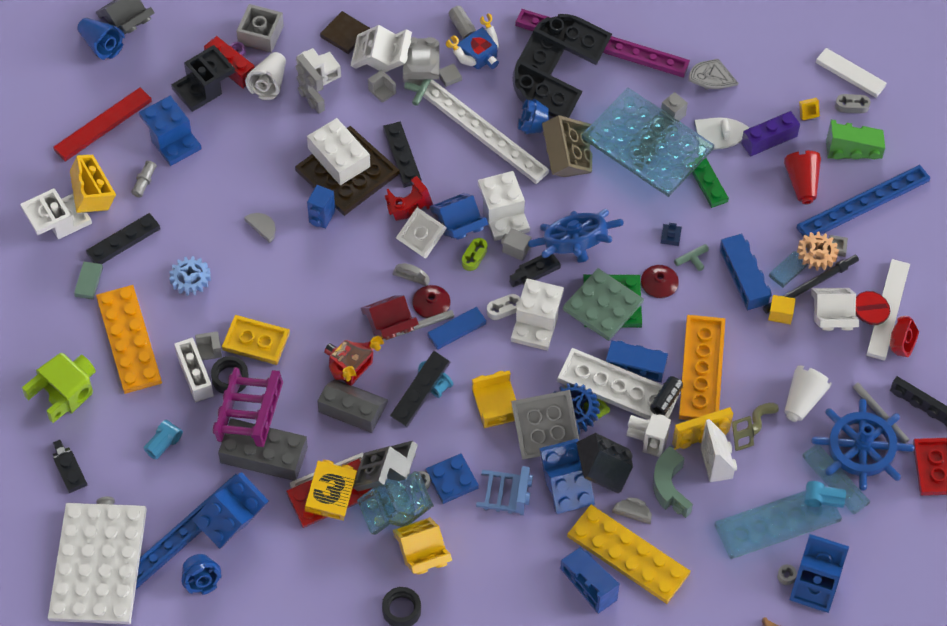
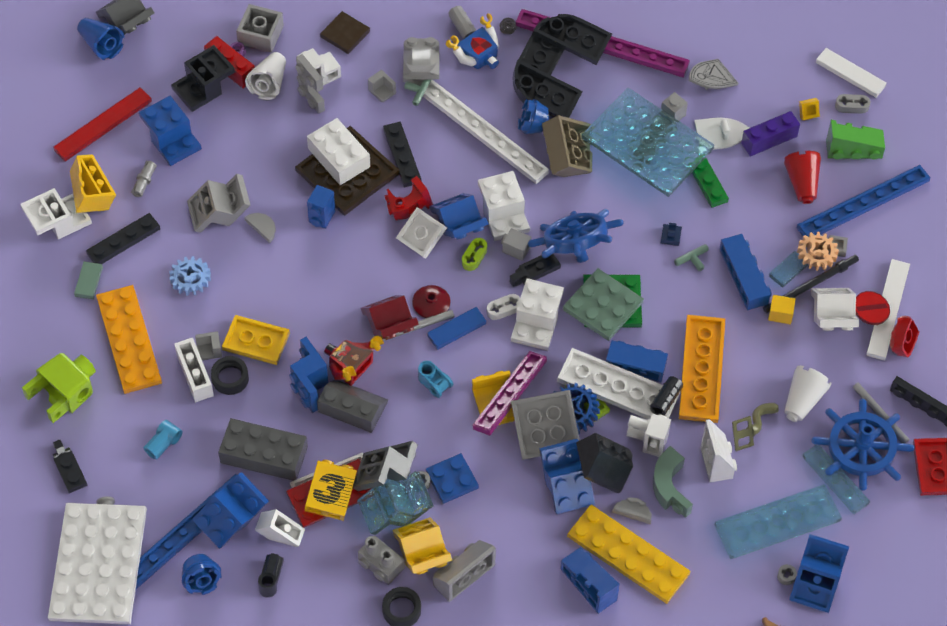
magenta fence [213,367,283,447] -> none
white bracket [351,25,412,72] -> none
black plate [390,351,451,427] -> none
light grey tile [393,263,430,286] -> none
light grey tile [439,64,462,86] -> none
medium blue plate [476,466,533,515] -> none
dark red dish [641,265,679,298] -> none
yellow plate [672,407,733,450] -> none
dark azure piece [804,481,846,508] -> none
none -> light grey bracket [187,174,250,233]
none -> white slope [255,509,305,547]
none -> black piece [258,553,284,597]
none -> blue bracket [289,336,329,413]
none -> light grey brick [358,535,405,585]
none -> light grey slope [433,540,496,602]
none -> magenta tile [472,351,547,436]
none -> clear smoke plate [499,18,517,34]

